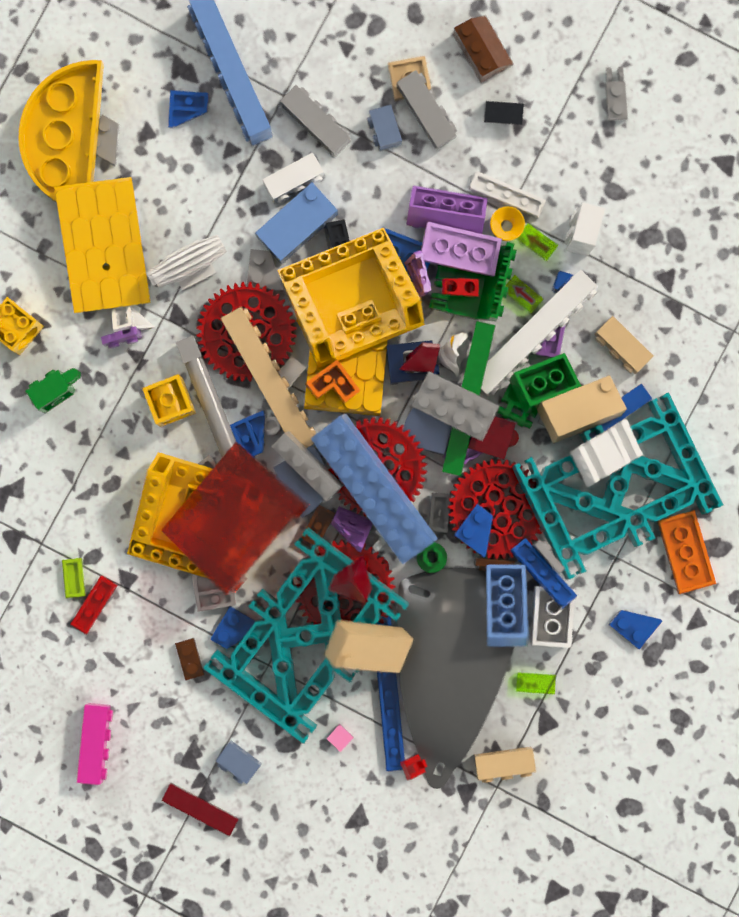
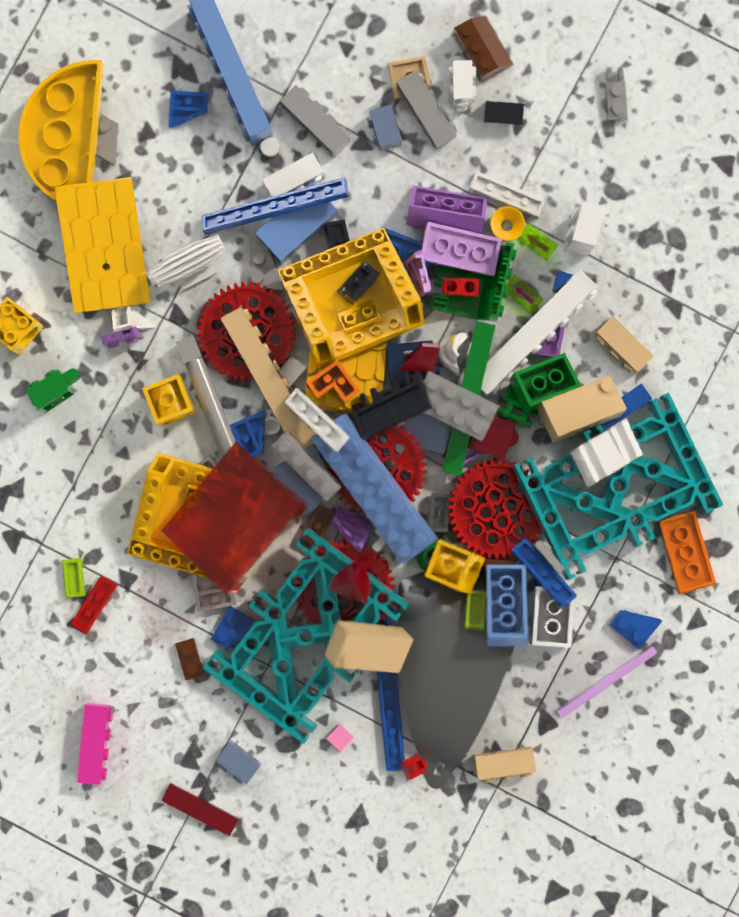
blue wing [454,504,493,558] -> none
clear neon green tile [516,672,556,695] -> none
none -> tile [201,177,349,235]
none -> white tile [261,137,280,157]
none -> white tile [284,388,350,452]
none -> black hinge [337,262,381,306]
none -> black hinge [352,371,433,440]
none -> yellow brick [425,540,485,594]
none -> white brick [448,60,476,111]
none -> lime tile [464,590,486,631]
none -> lavender tile [555,646,657,718]

